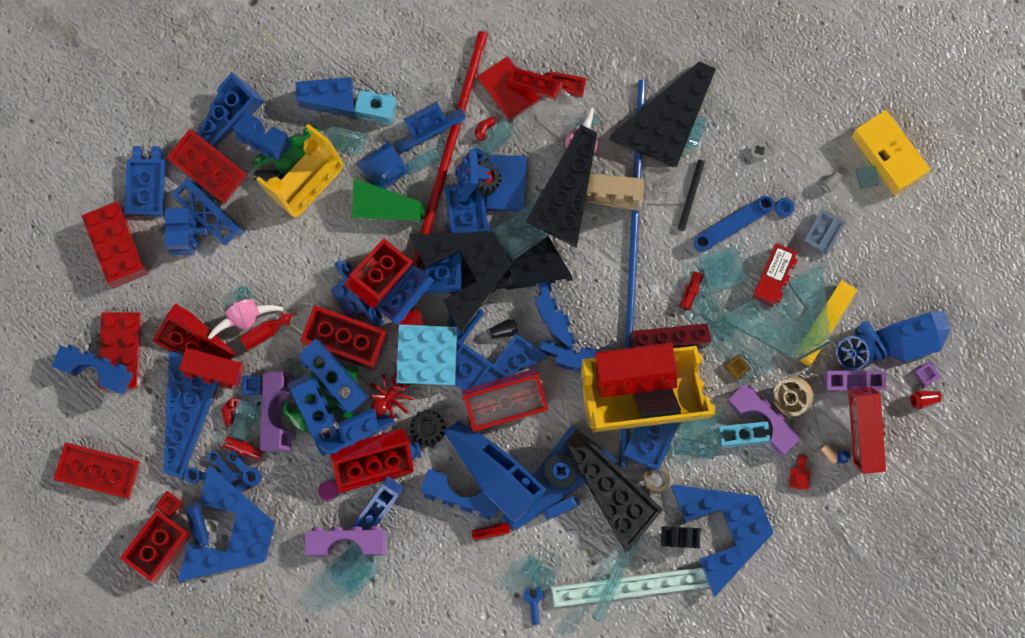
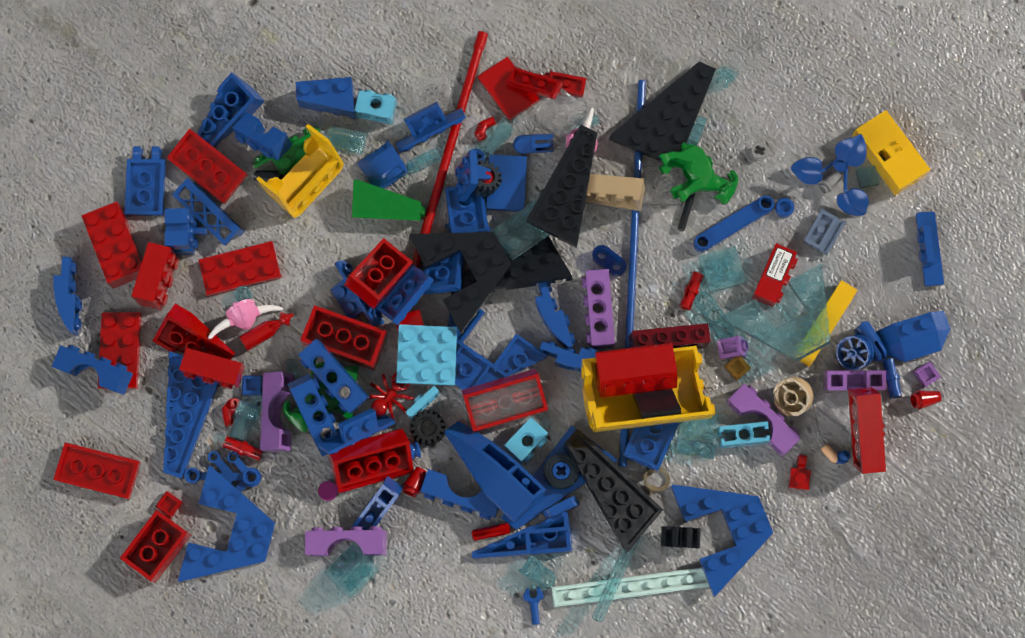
blue slope [185,503,210,546] -> none
black cone [489,318,519,339] -> none
none -> blue slope [53,257,82,336]
none -> red brick [131,242,179,311]
none -> red plate [198,241,282,297]
none -> red cone [402,467,426,497]
none -> medium azure plate [406,386,439,420]
none -> blue wedge [472,512,573,559]
none -> medium azure brick [504,418,548,464]
none -> blue arm [513,134,554,154]
none -> medium lavender brick [582,269,615,349]
none -> clear blue plate [592,245,627,277]
none -> green animal [658,142,739,205]
none -> clear light blue tile [716,65,738,88]
none -> medium lavender bracket [717,336,749,360]
none -> blue plant [791,134,869,216]
none -> blue pin [882,358,902,399]
none -> blue bracket [916,211,944,287]

